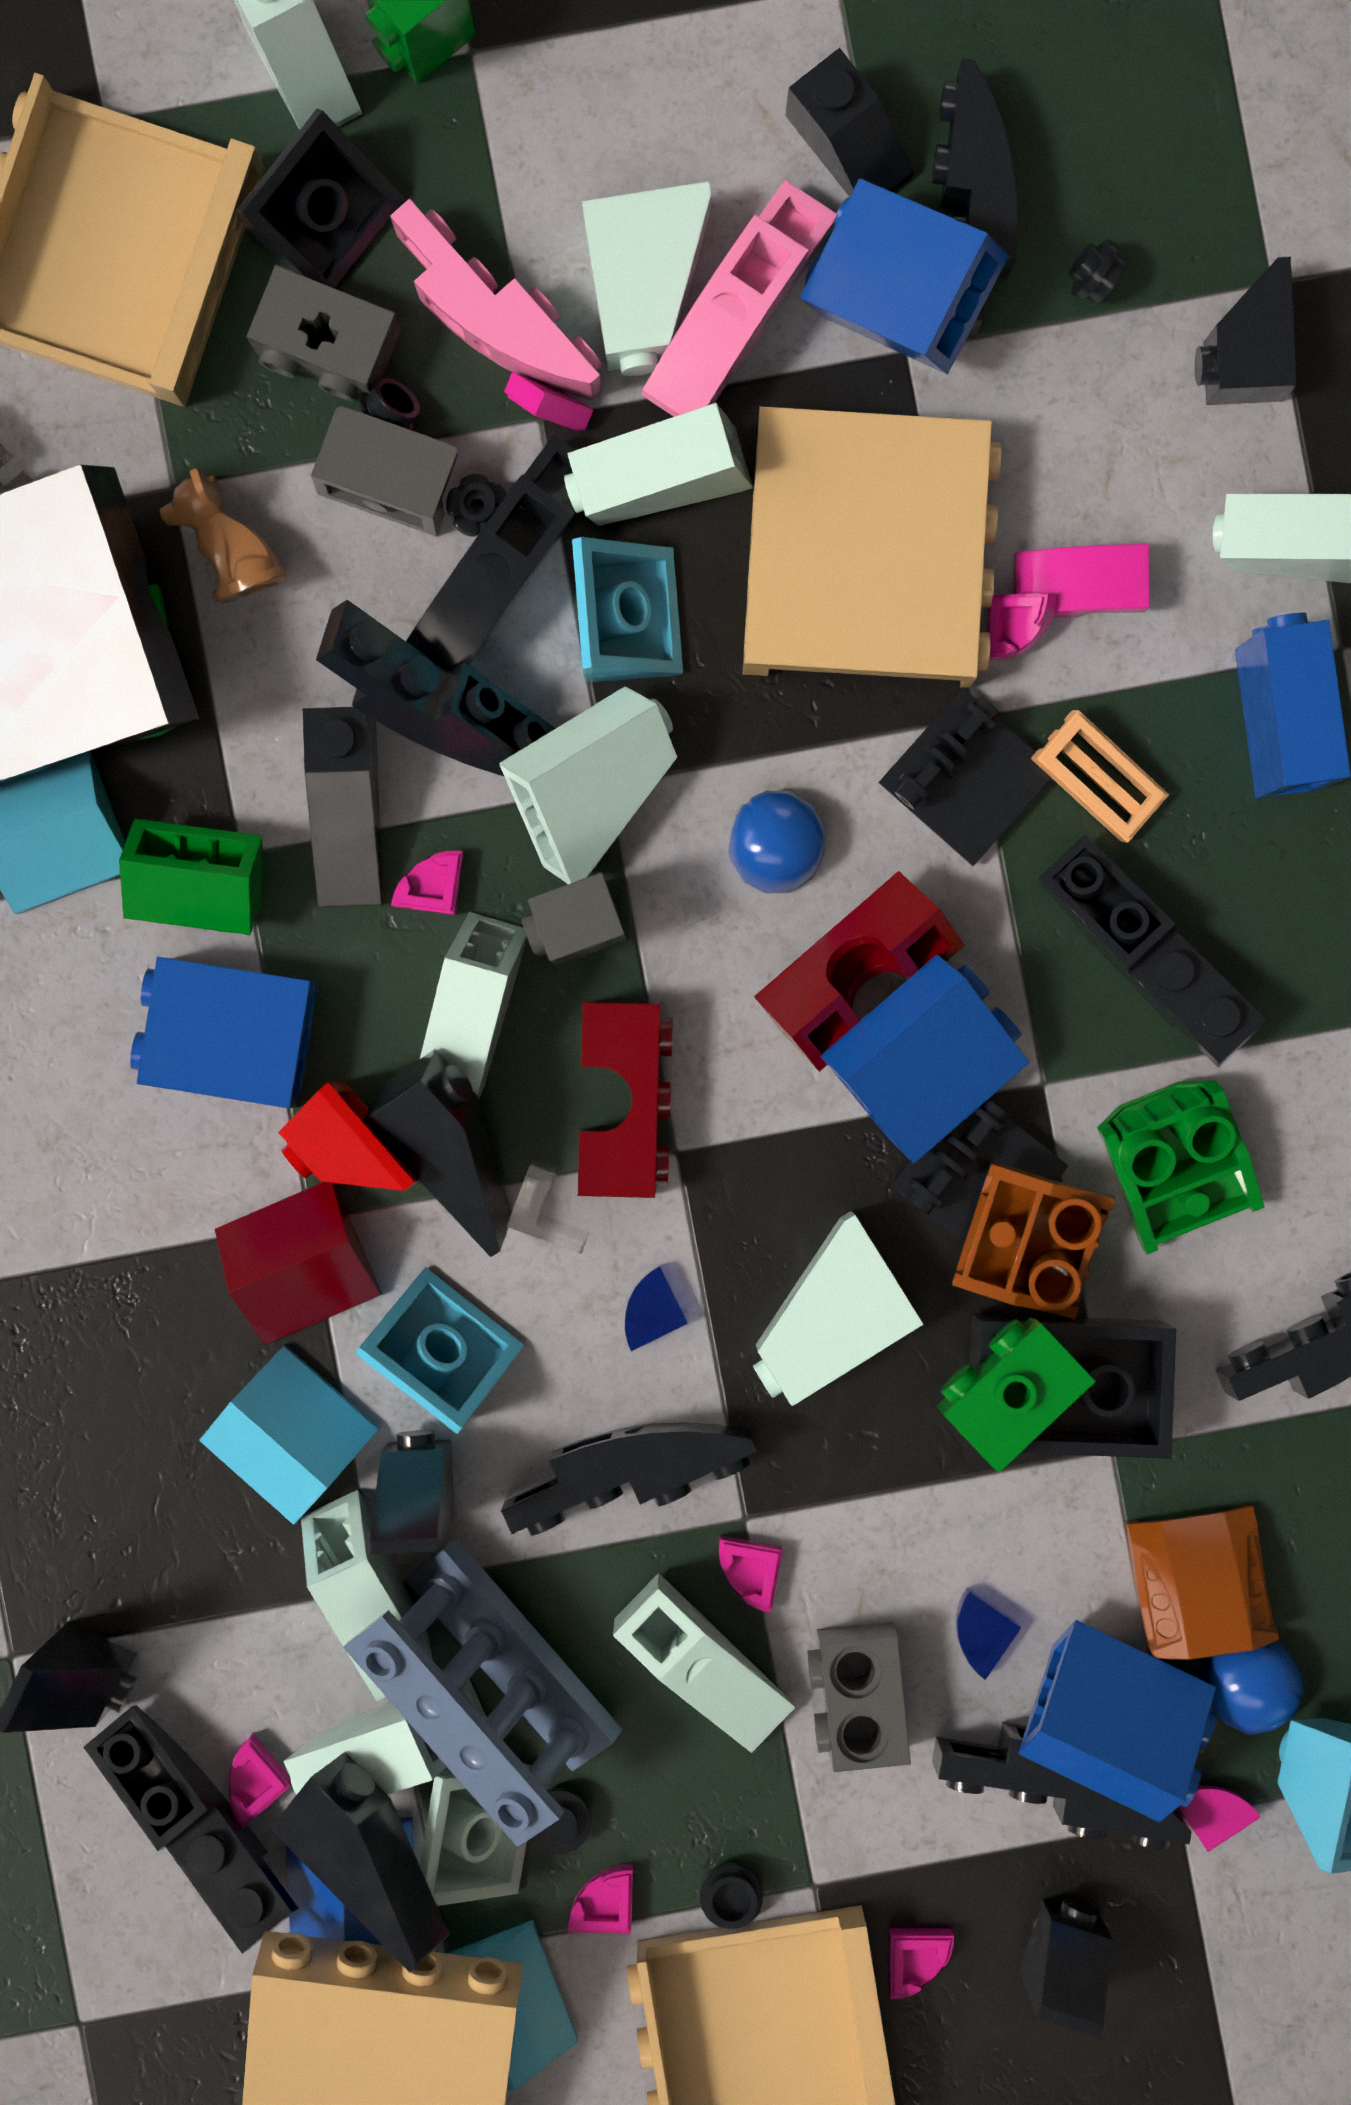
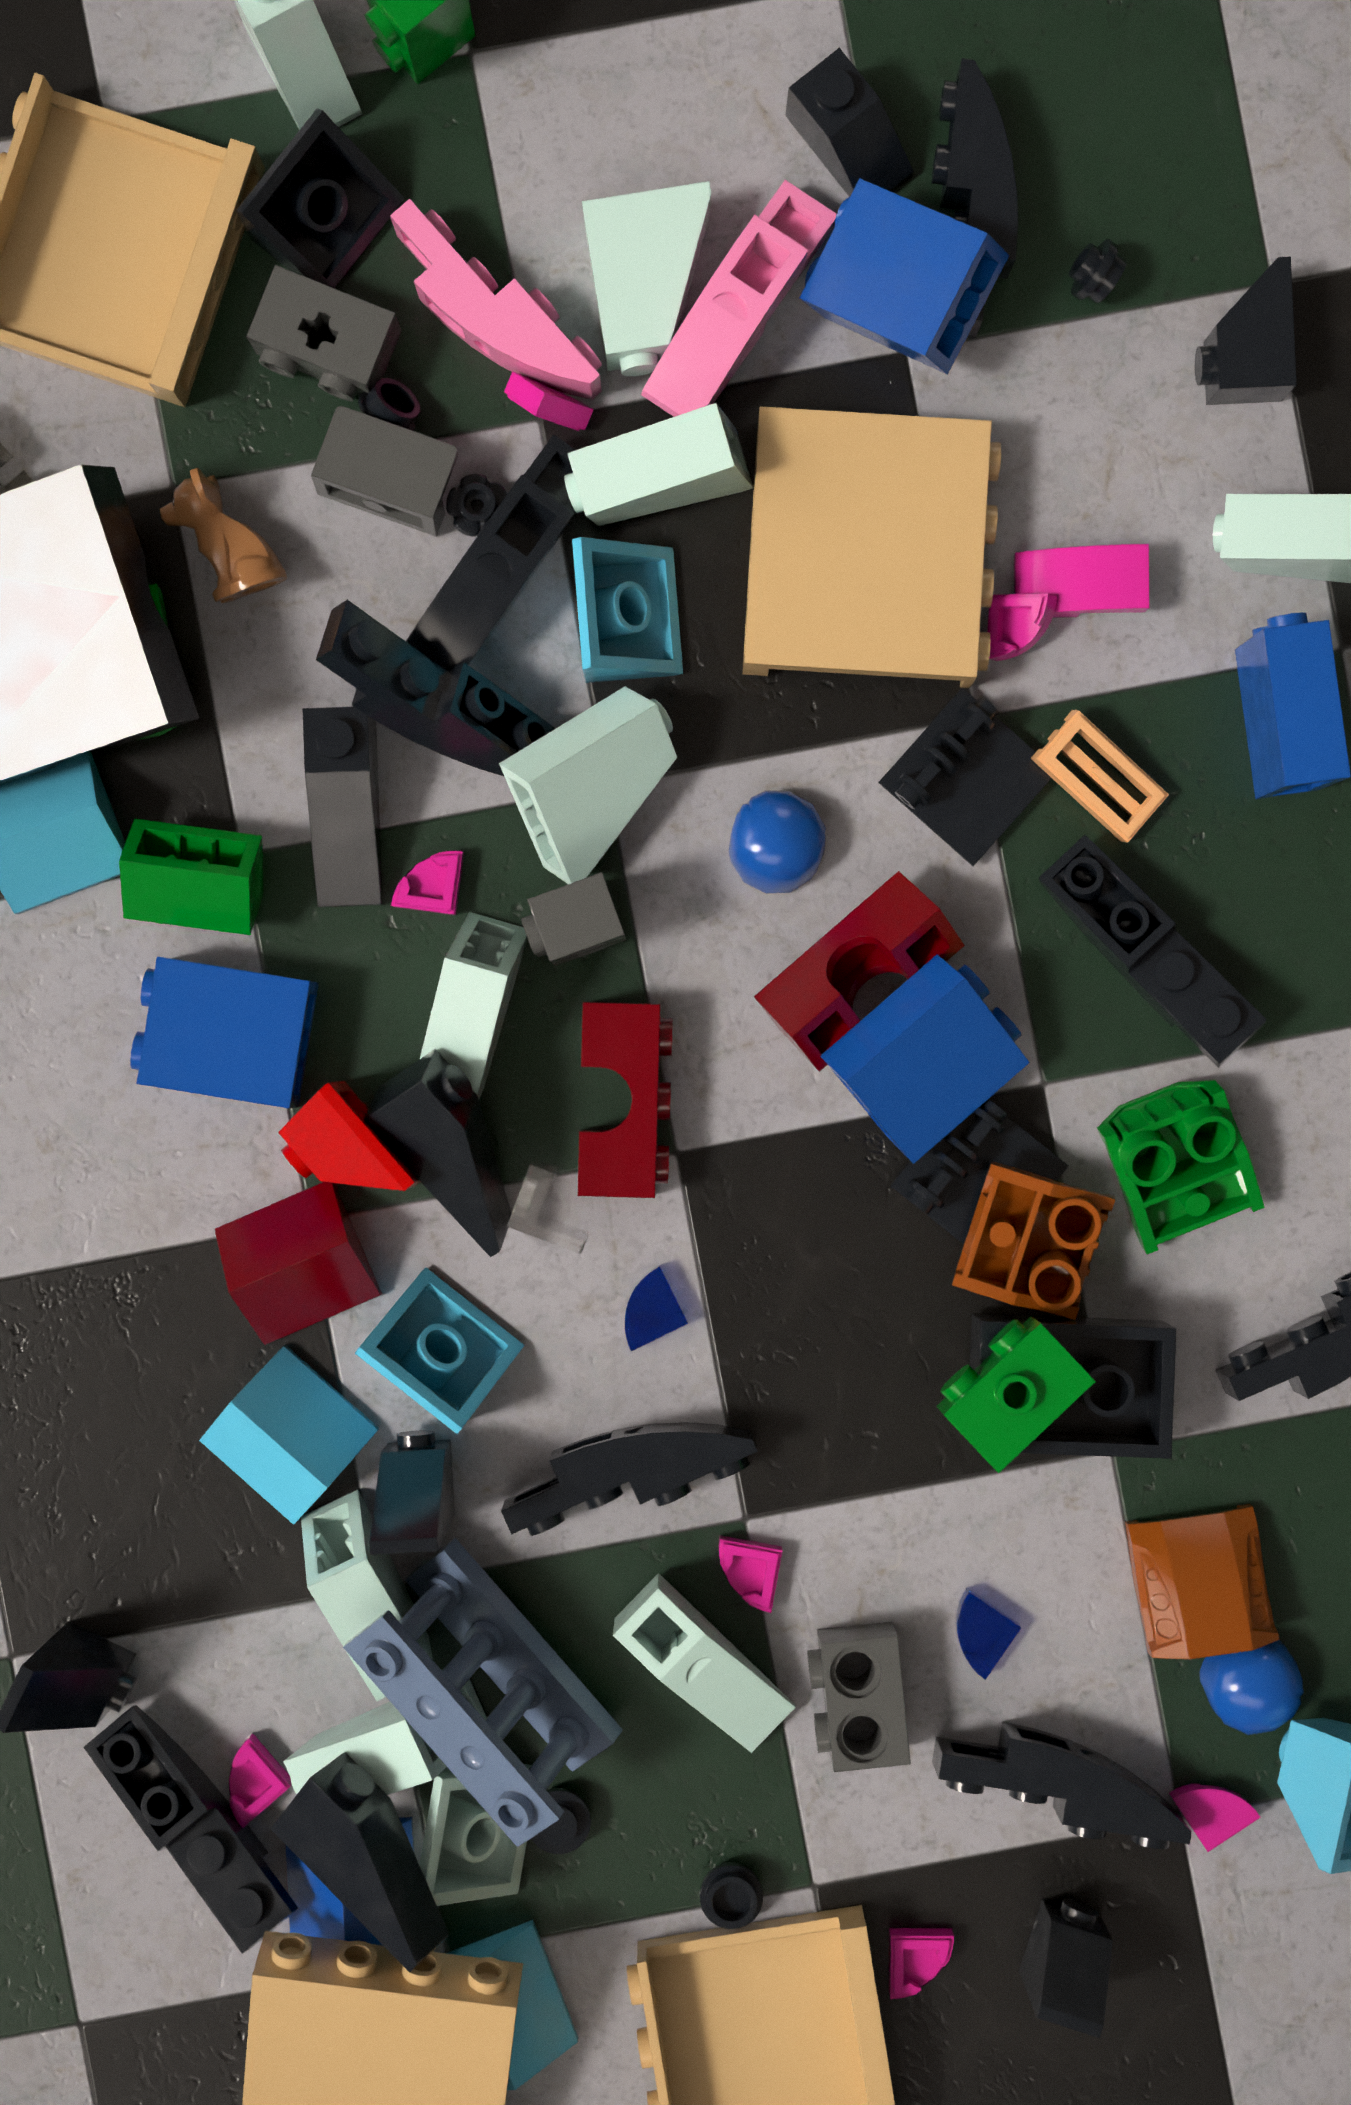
dark pink tile [568,1863,633,1934] -> none
light aqua slope [753,1211,923,1406] -> none
blue brick [1018,1620,1217,1822] -> none

